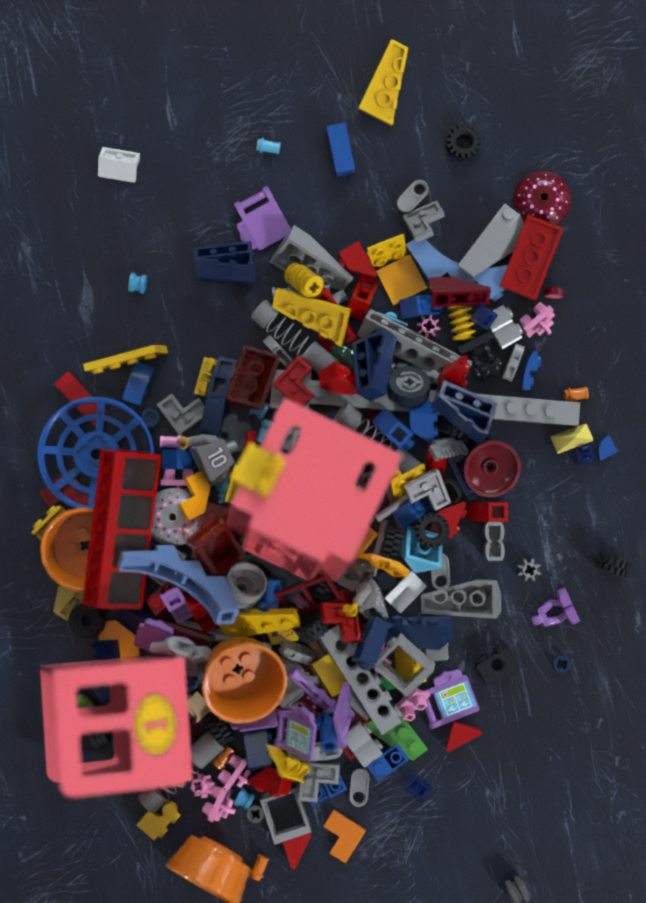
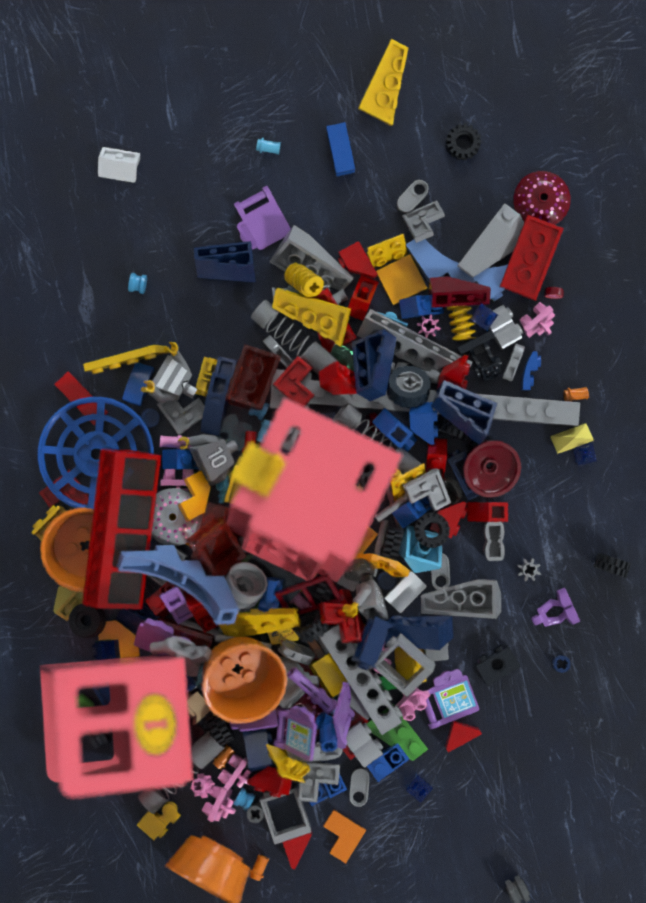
light grey piece [429,436,469,461] -> none
blue tile [598,435,618,461] -> none
none -> torso [141,342,197,402]

